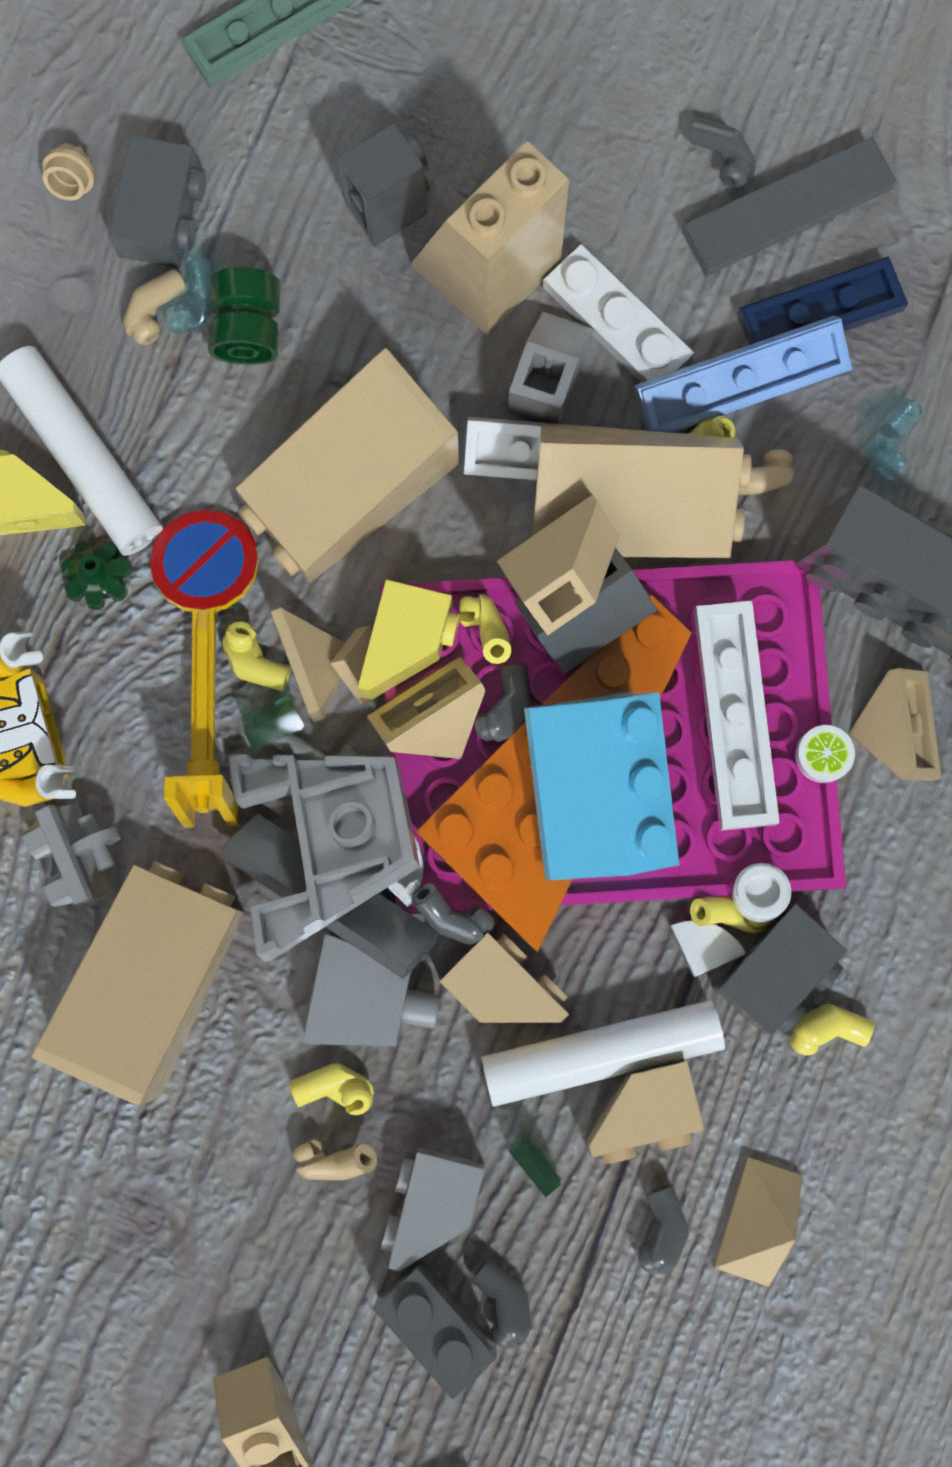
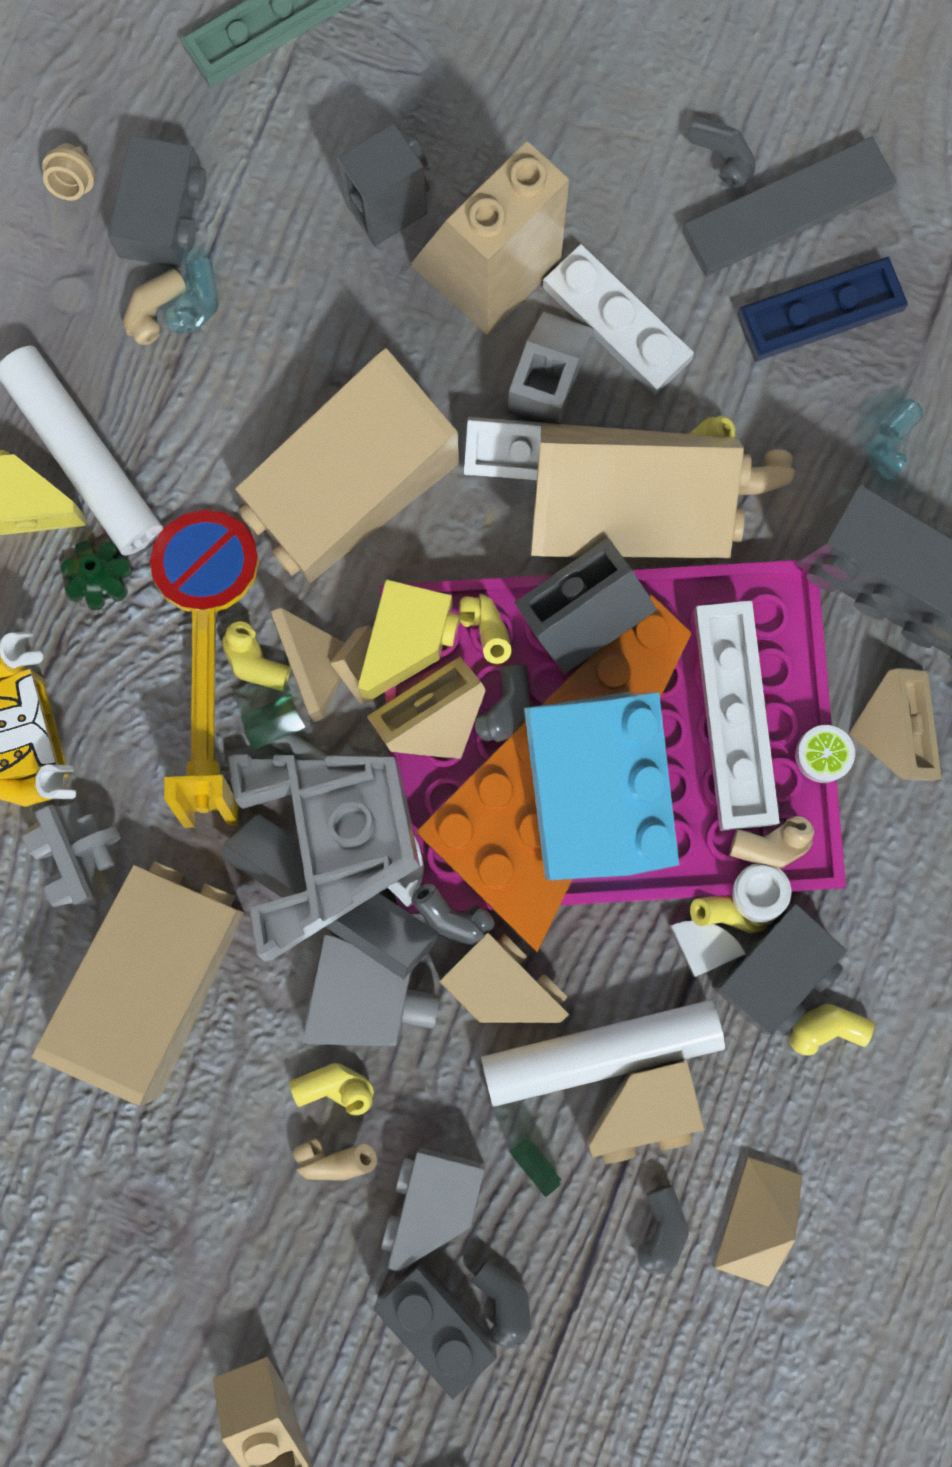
dark green wheel [208,267,281,365] -> none
tan slope [497,494,619,636] -> none
light blue tile [633,316,852,433] -> none
none -> tan arm [729,816,814,869]

